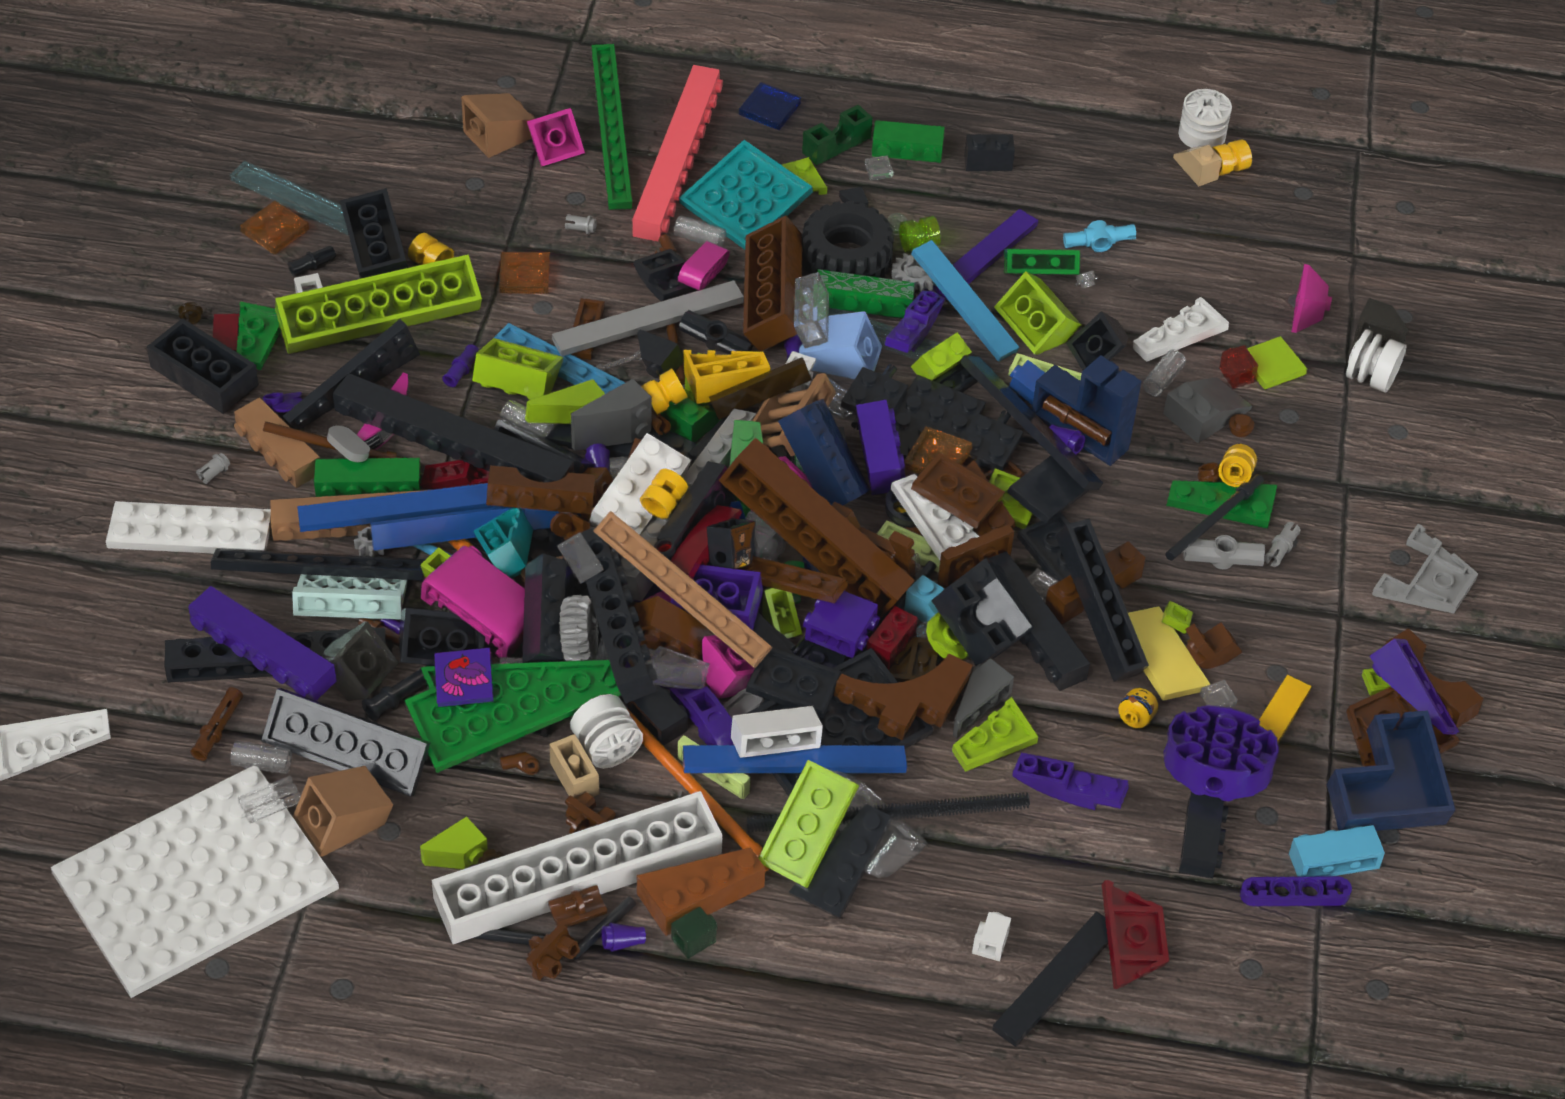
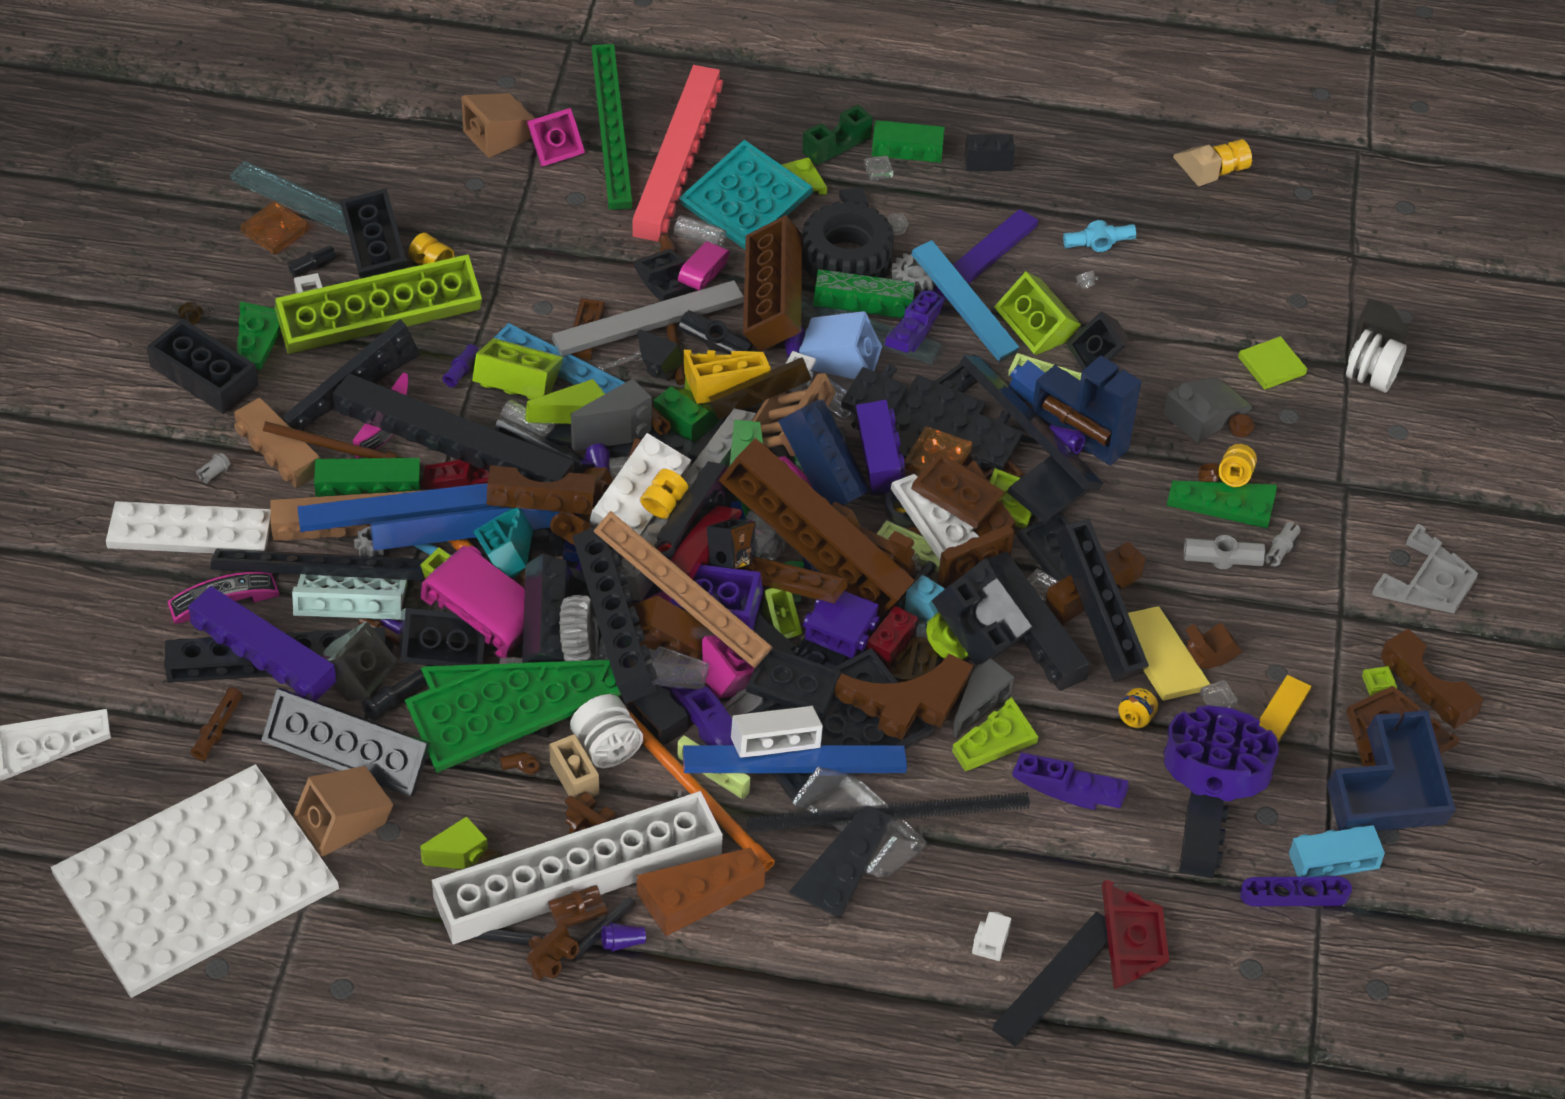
dark red tile [213,313,239,352] -> none
clear axle [230,741,292,774] -> none
clear tile [238,776,301,824] -> none
dark purple plate [263,392,303,412] -> none
light grey tile [327,426,370,462] -> none
dark purple tile [434,648,494,707] -> none
clear orange plate [499,252,550,294] -> none
clear tile [557,533,604,584] -> none
light grey pin [565,214,597,235] -> none
yellow wheel [641,369,688,415] -> none
clear green brick [671,907,718,959] -> none
clear blue tile [739,82,801,130] -> none
lime tile [758,760,859,888] -> none
clear brick [794,272,829,348] -> none
clear neon green wheel [899,216,941,252] -> none
lime brick [911,332,972,381] -> none
green brick [1004,249,1080,275] -> none
white wing [1133,297,1229,362] -> none
clear axle [1142,349,1186,397] -> none
lime tile [1162,601,1193,634] -> none
black bar [1165,474,1264,561] -> none
white wheel [1178,89,1232,148] -> none
clear red brick [1219,345,1258,388] -> none
dark pink slope [1291,264,1332,333] -> none
dark purple slope [1370,639,1459,735] -> none
none -> slope [168,572,279,624]

